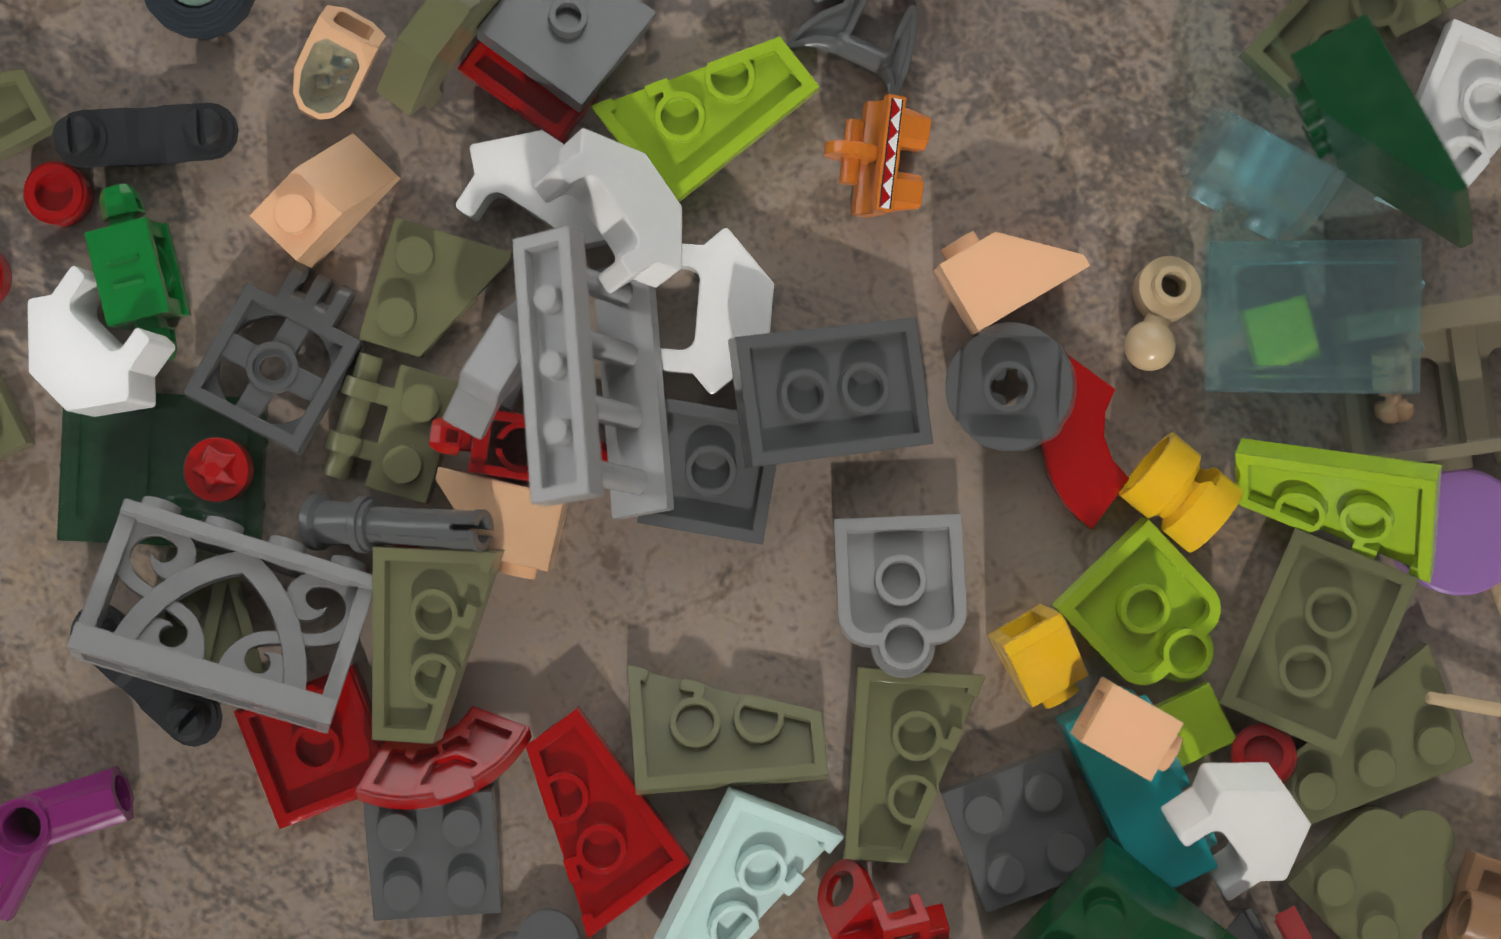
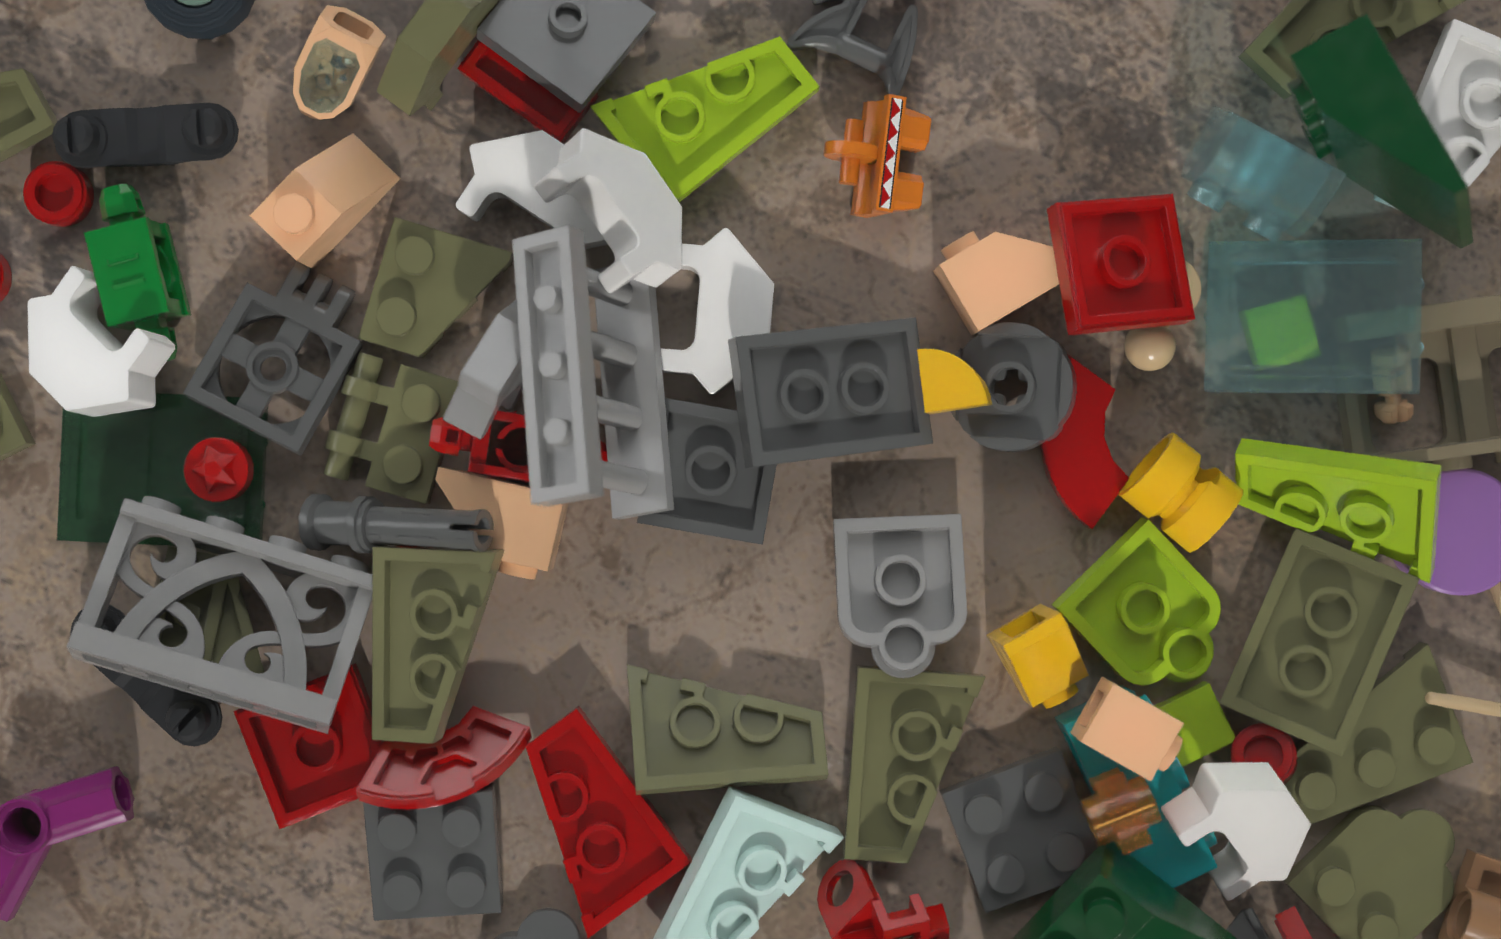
none -> yellow tile [917,349,992,414]
none -> red tile [1047,194,1195,335]
none -> clear orange gear [1080,767,1162,855]

